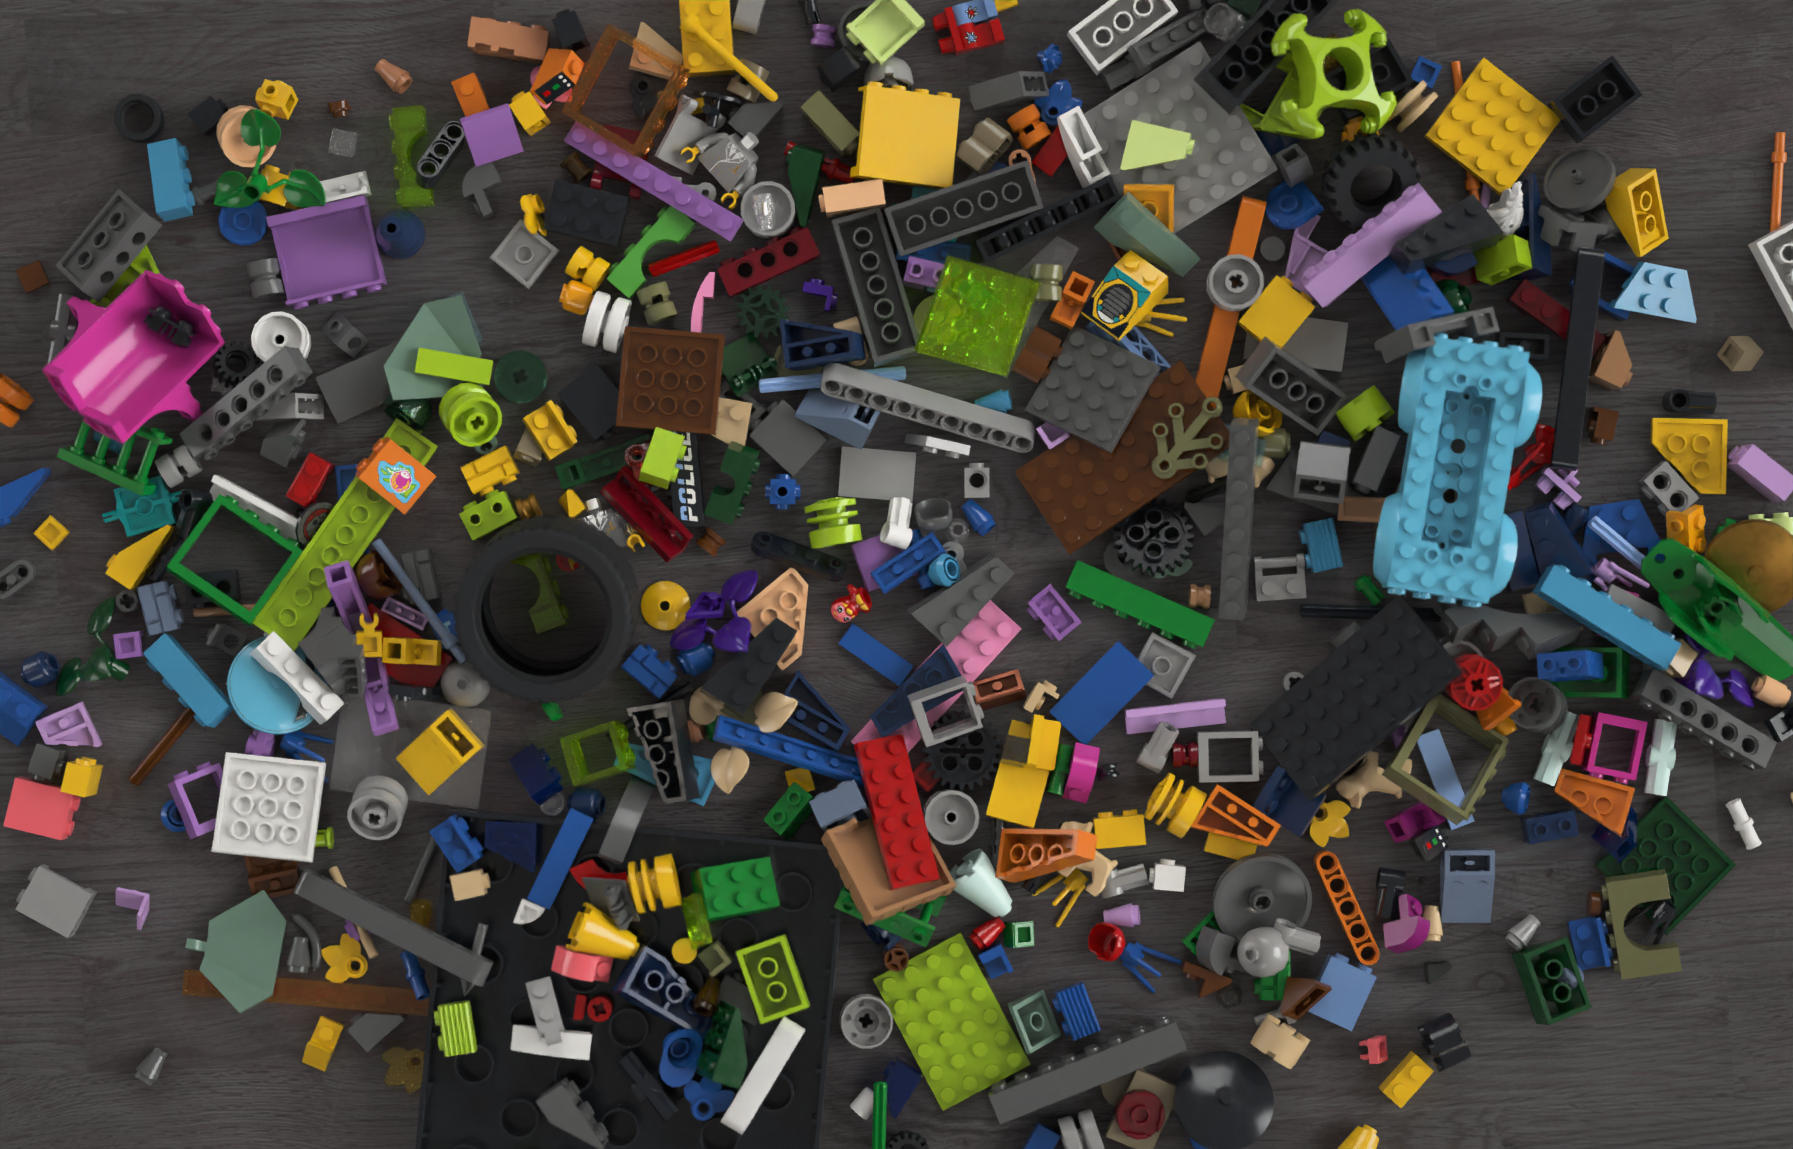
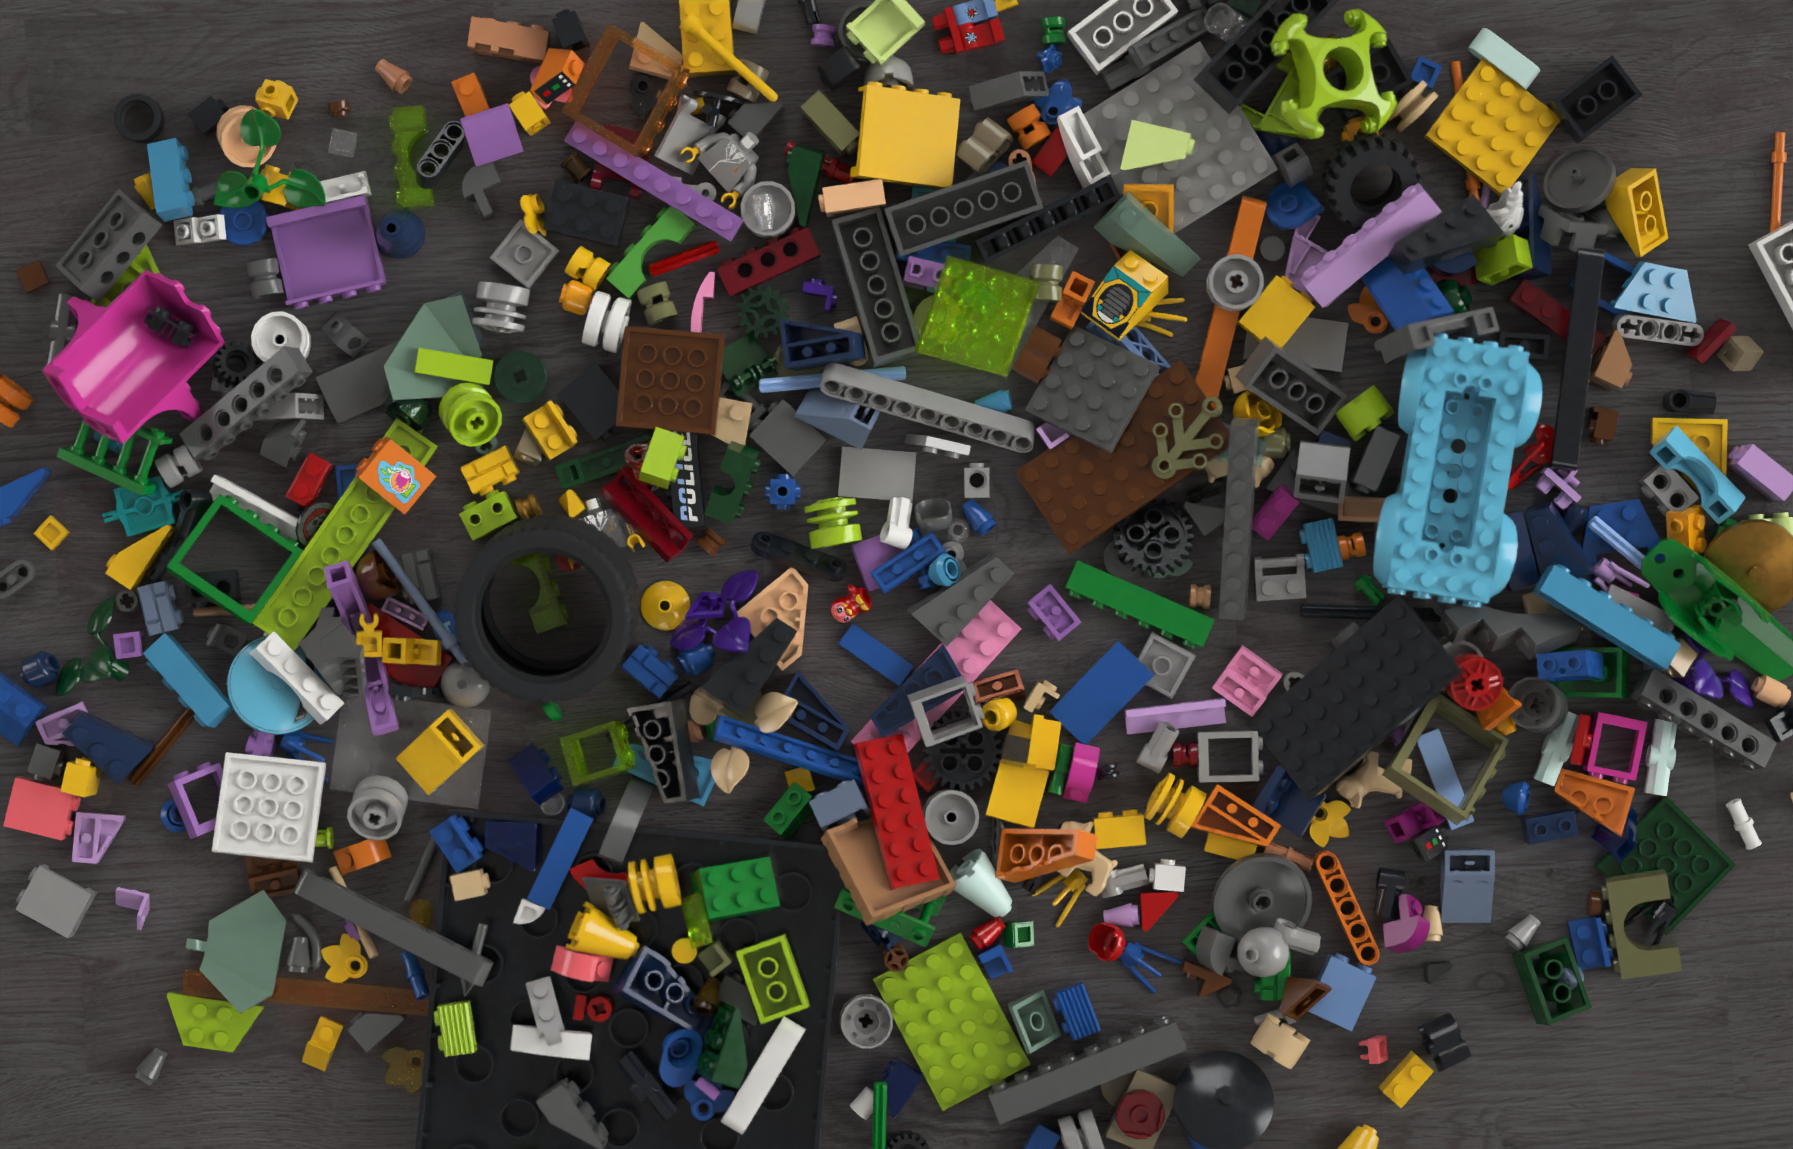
none -> dark blue wedge [62,710,155,784]
none -> lavender wing [72,811,126,864]
none -> yellow cone [133,172,155,211]
none -> lime wing [167,992,264,1052]
none -> white slope [173,214,226,246]
none -> orange brick [333,839,392,875]
none -> light grey wheel [472,282,530,334]
none -> medium lavender tile [695,1077,720,1100]
none -> yellow head [981,697,1017,731]
none -> green wheel [1041,17,1067,46]
none -> red slope [1139,890,1179,932]
none -> bright pink slope [1212,645,1283,717]
none -> magenta brick [1252,483,1301,541]
none -> nougat pin [1262,842,1314,872]
none -> orange wheel [1337,532,1366,560]
none -> orange plate [1348,286,1388,334]
none -> light aqua beam [1468,28,1540,91]
none -> light grey beam [1611,313,1704,346]
none -> medium azure arch [1649,425,1746,524]
none -> dark red tile [1685,318,1737,364]

